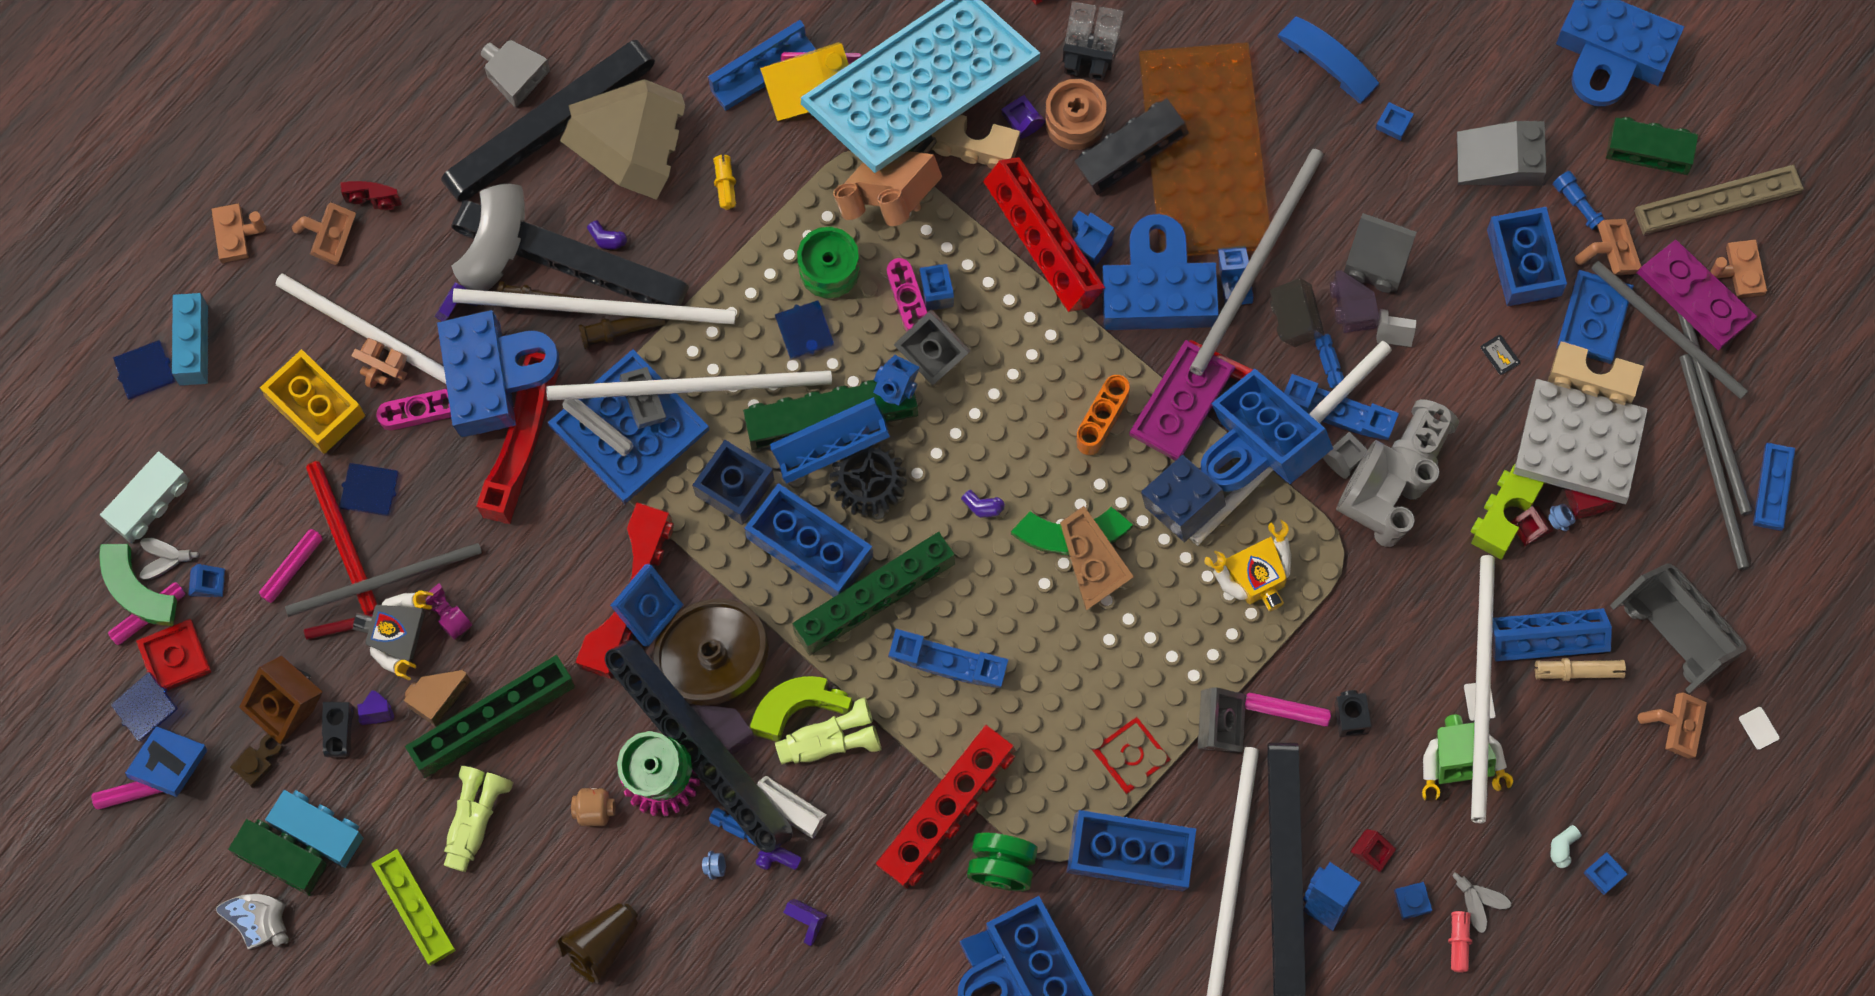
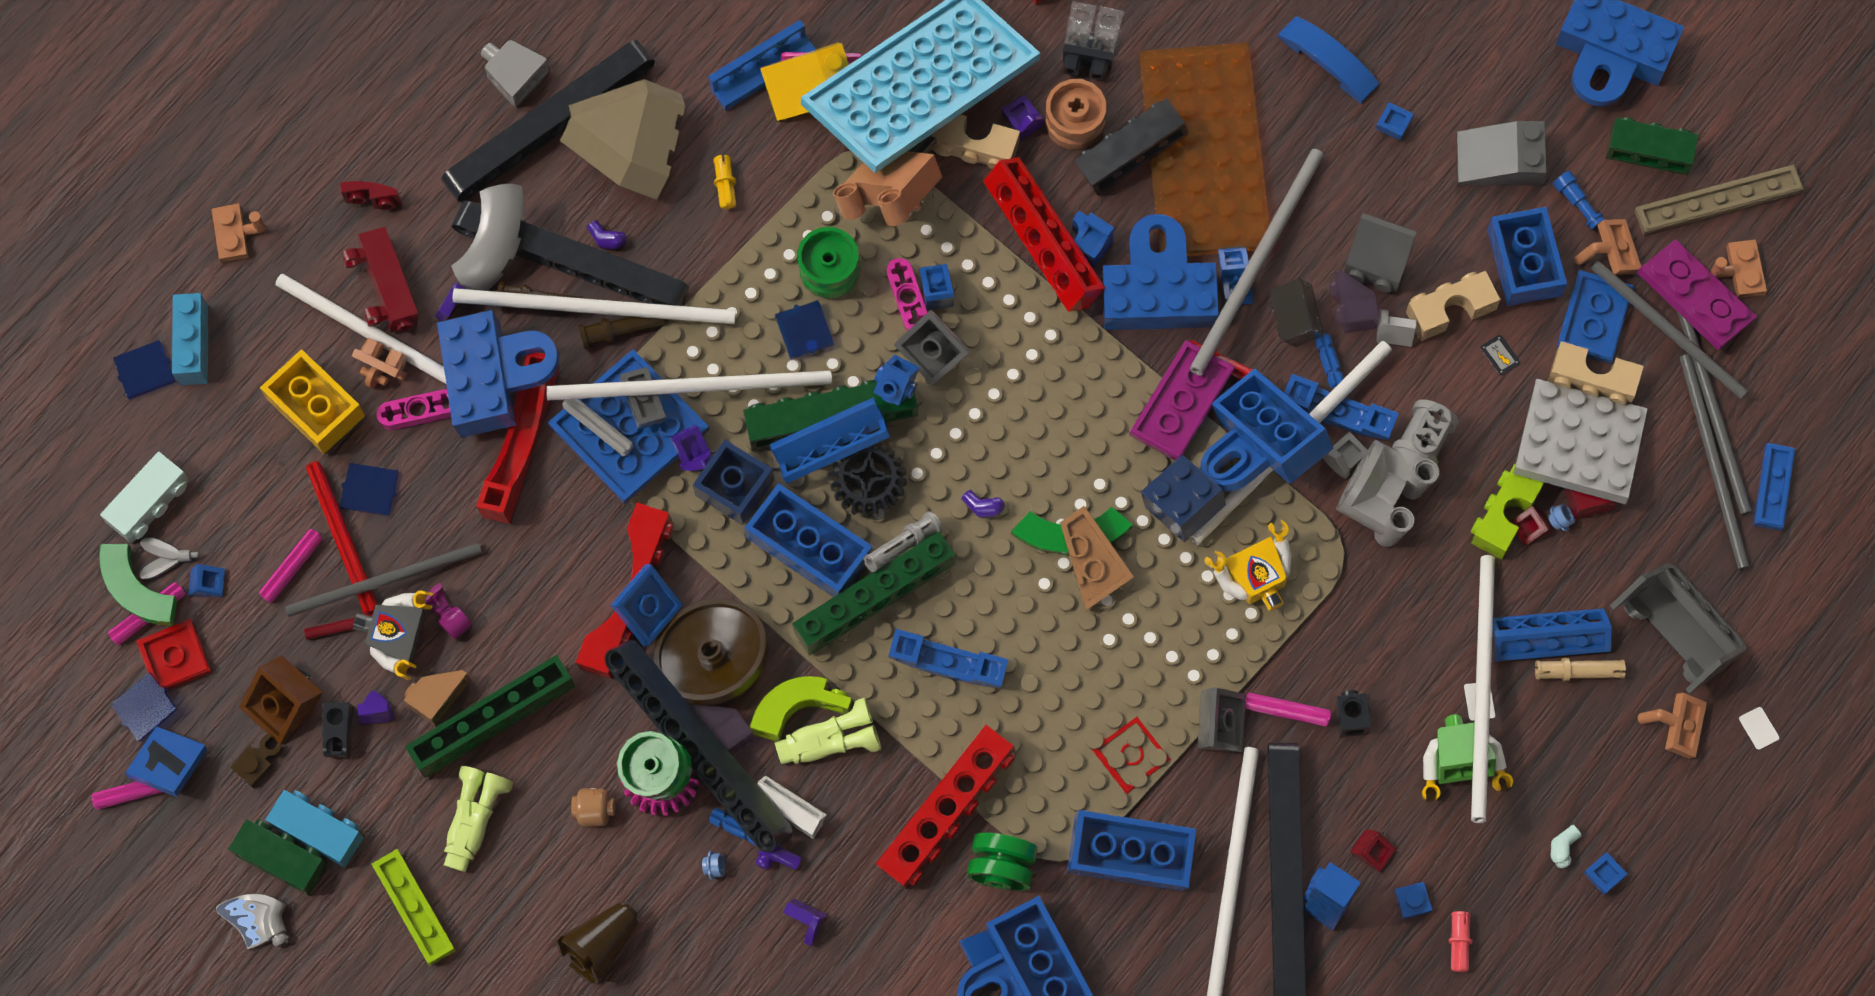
nougat plate [292,202,356,265] -> none
orange beam [1076,375,1130,455] -> none
light grey piece [1453,873,1511,933] -> none
none -> dark red brick [343,227,418,333]
none -> dark purple tile [670,425,713,471]
none -> light grey pin [864,512,942,572]
none -> tan arch [1406,271,1501,341]

